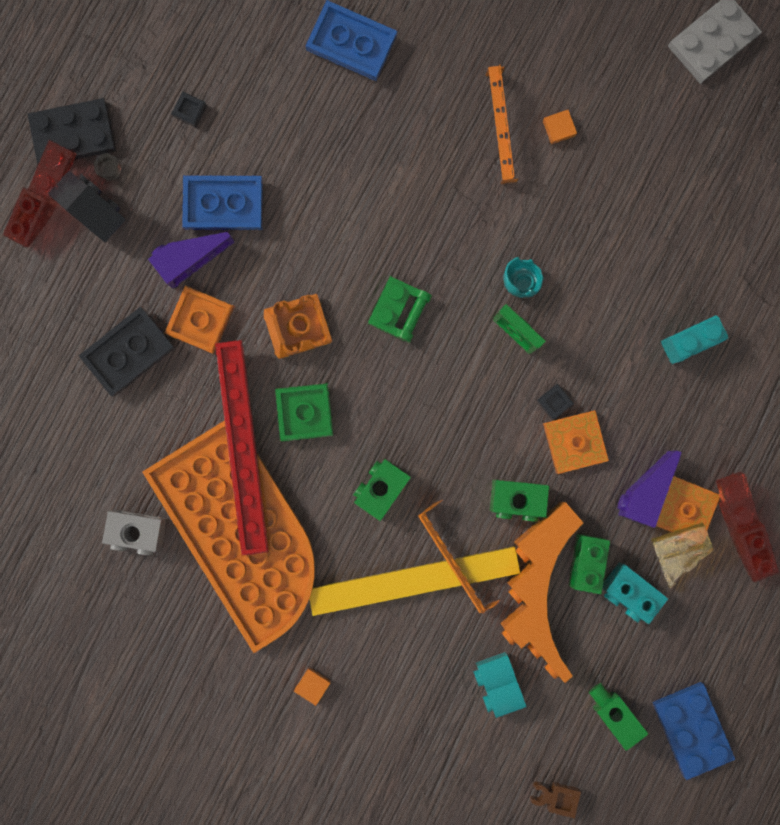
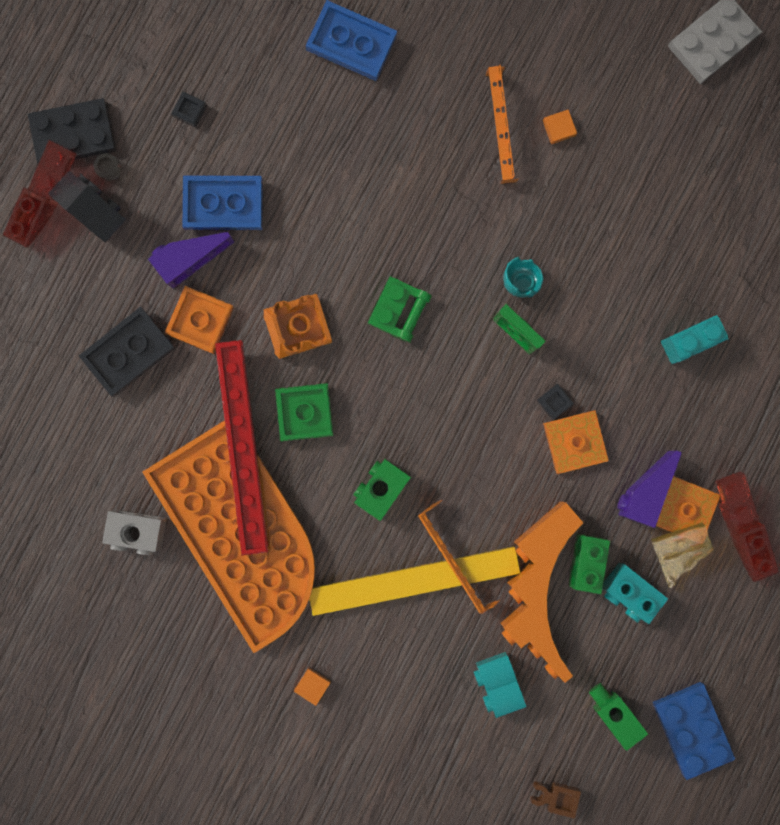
green brick [490,480,549,522] -> none

